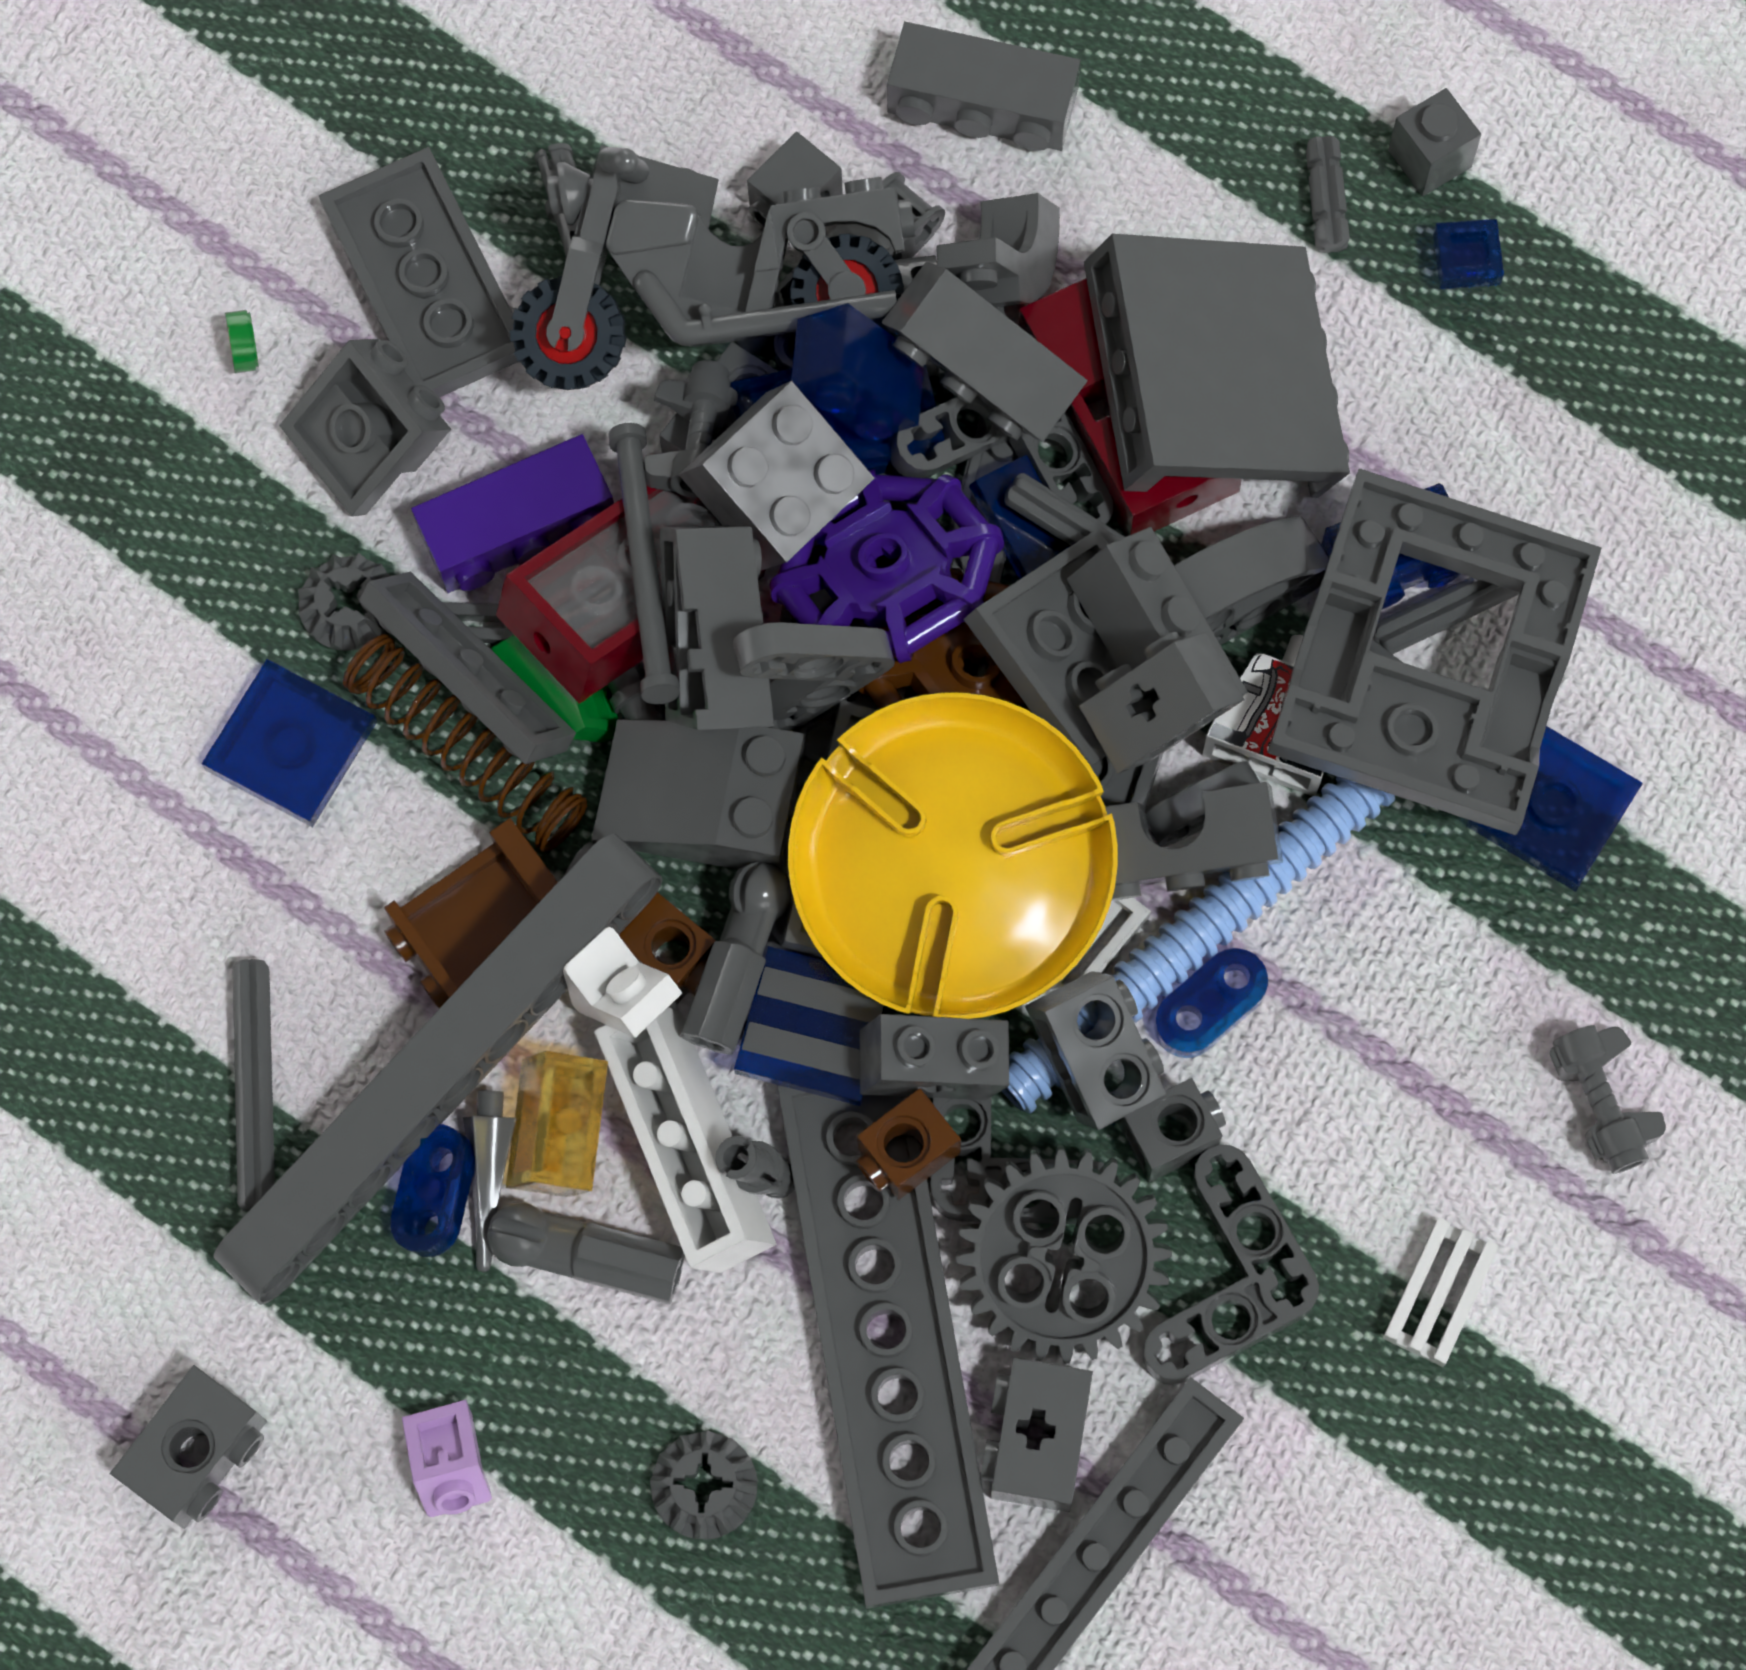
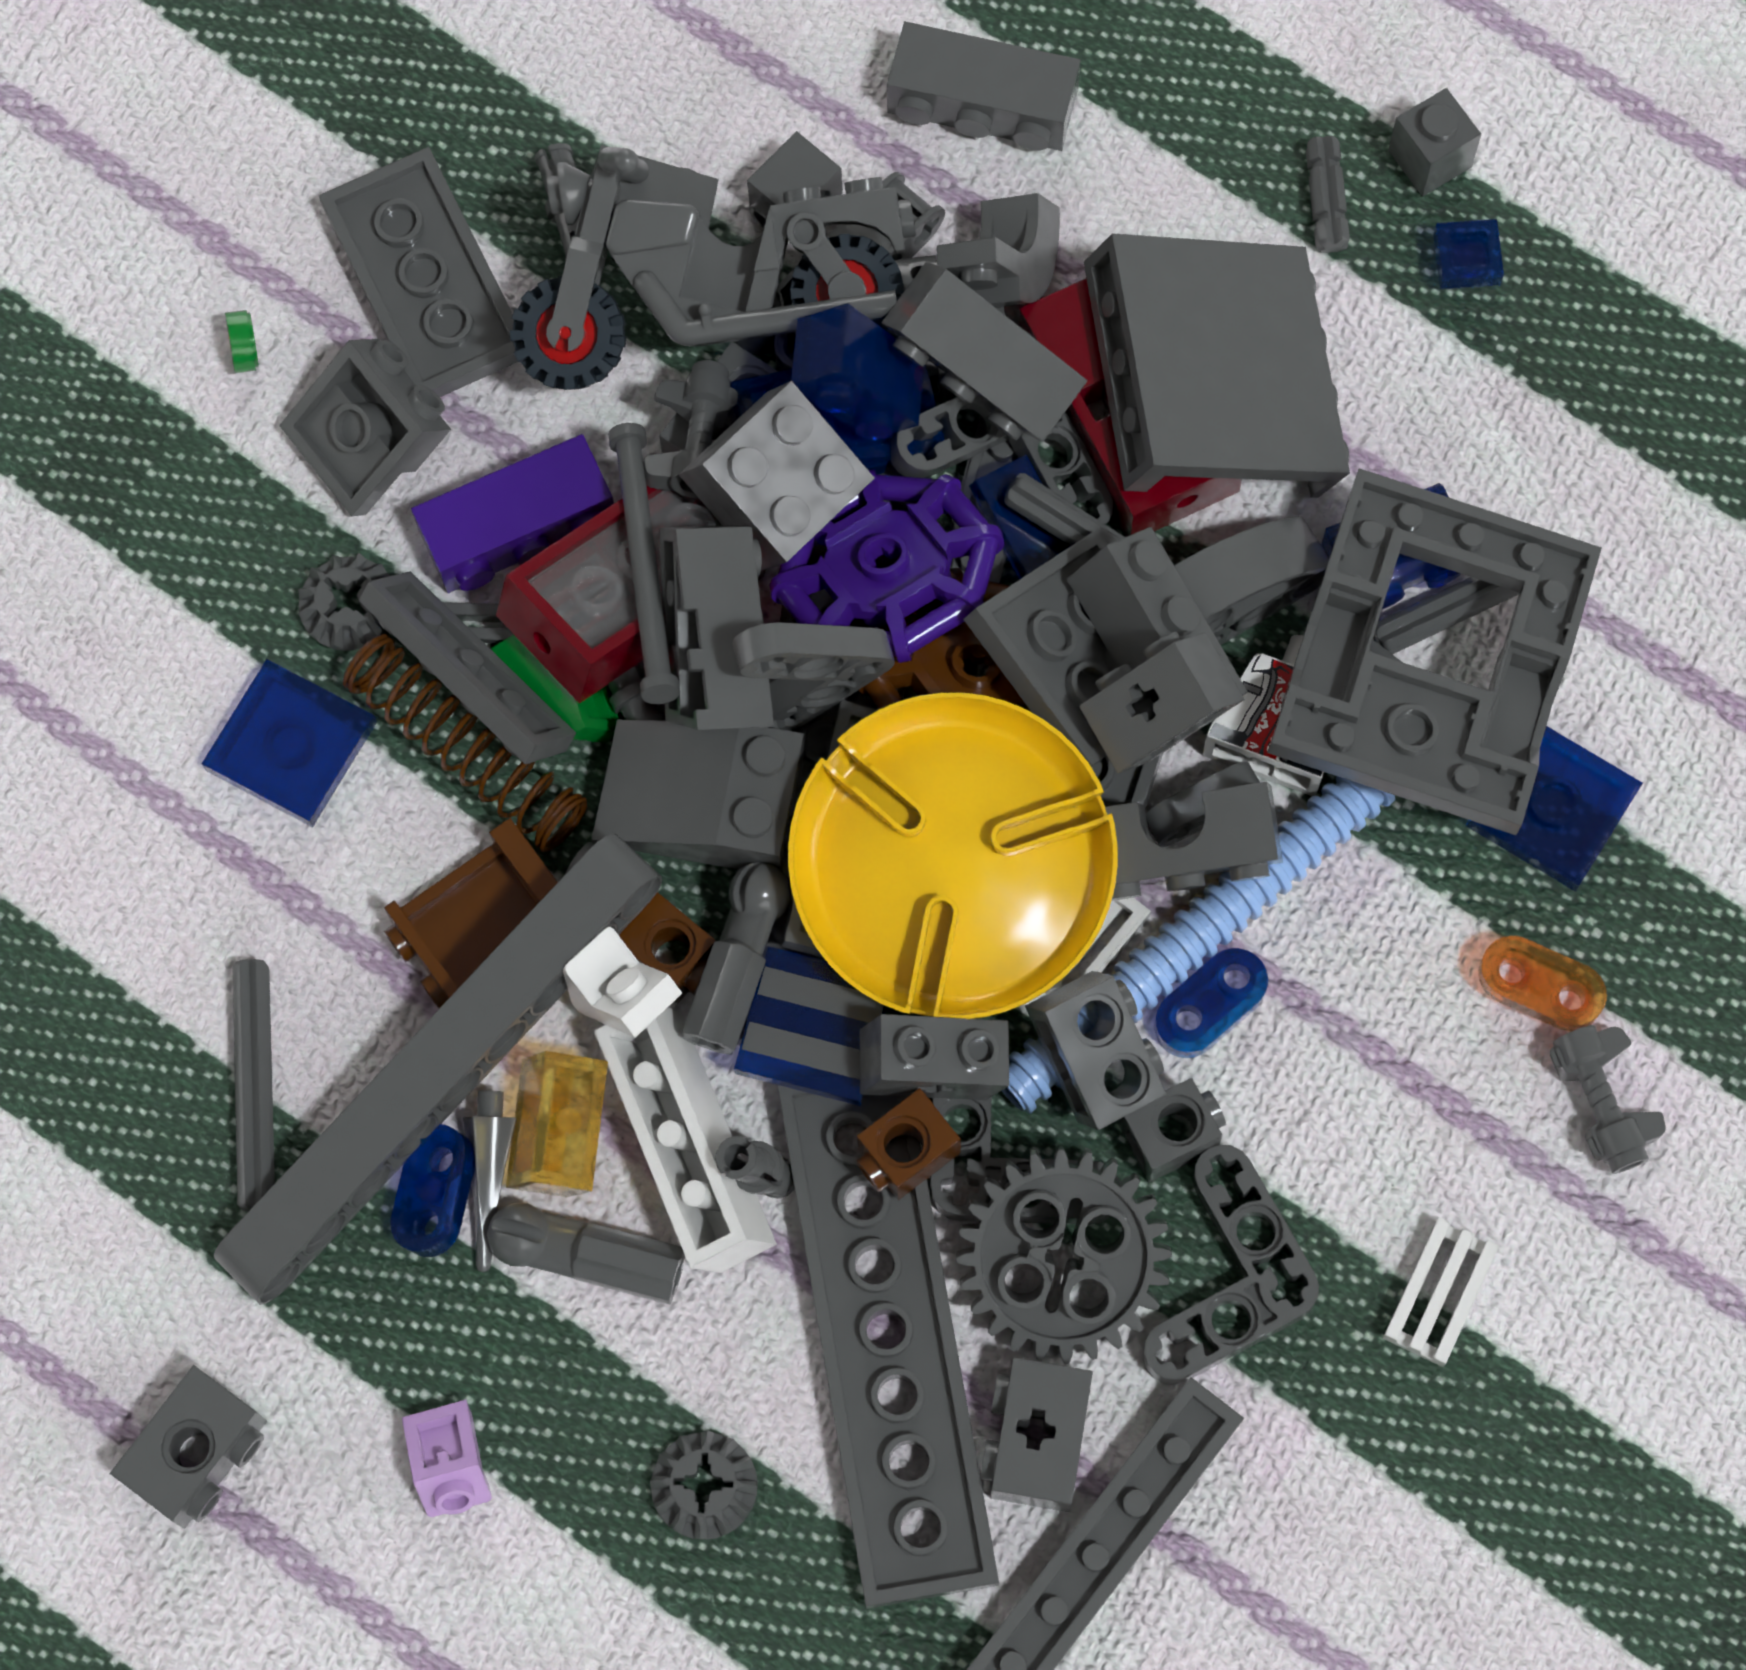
none -> clear orange plate [1478,936,1607,1032]

